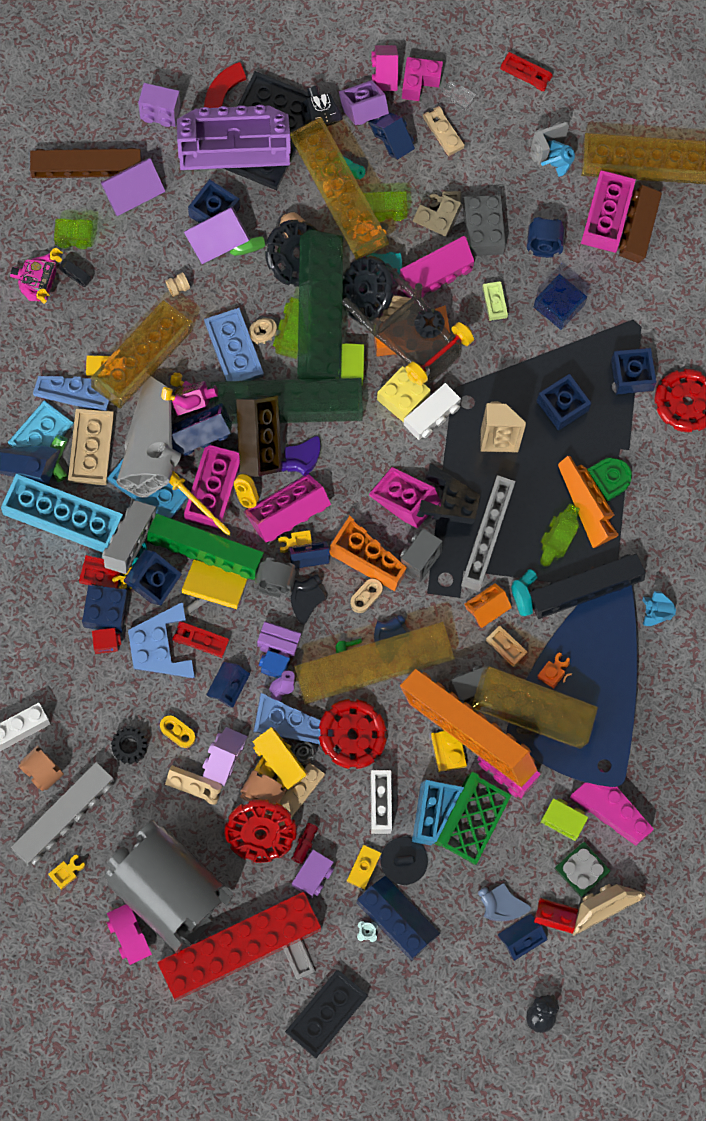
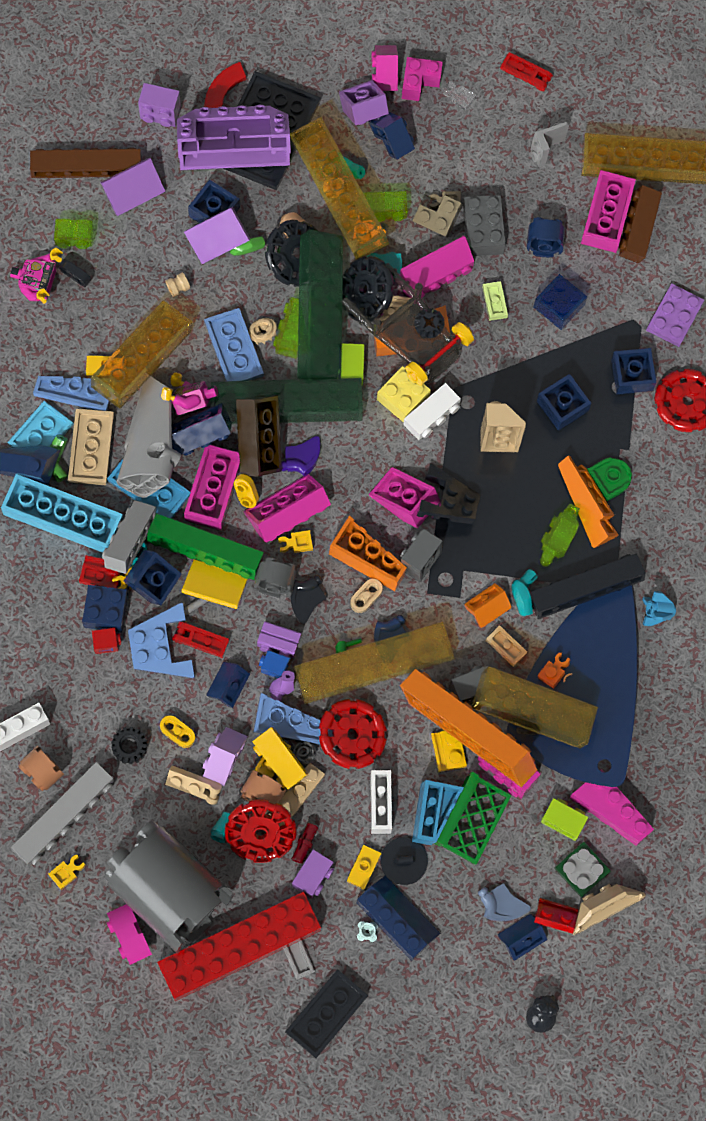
yellow piece [169,471,231,535] -> none
dark blue panel [289,541,330,569] -> none
black torso [301,86,343,132] -> none
tan plate [423,106,464,156] -> none
light grey brick [461,476,515,592] -> none
dark azure brick [541,140,575,177] -> none
none -> teal cone [210,812,230,843]
none -> medium lavender plate [646,283,704,347]

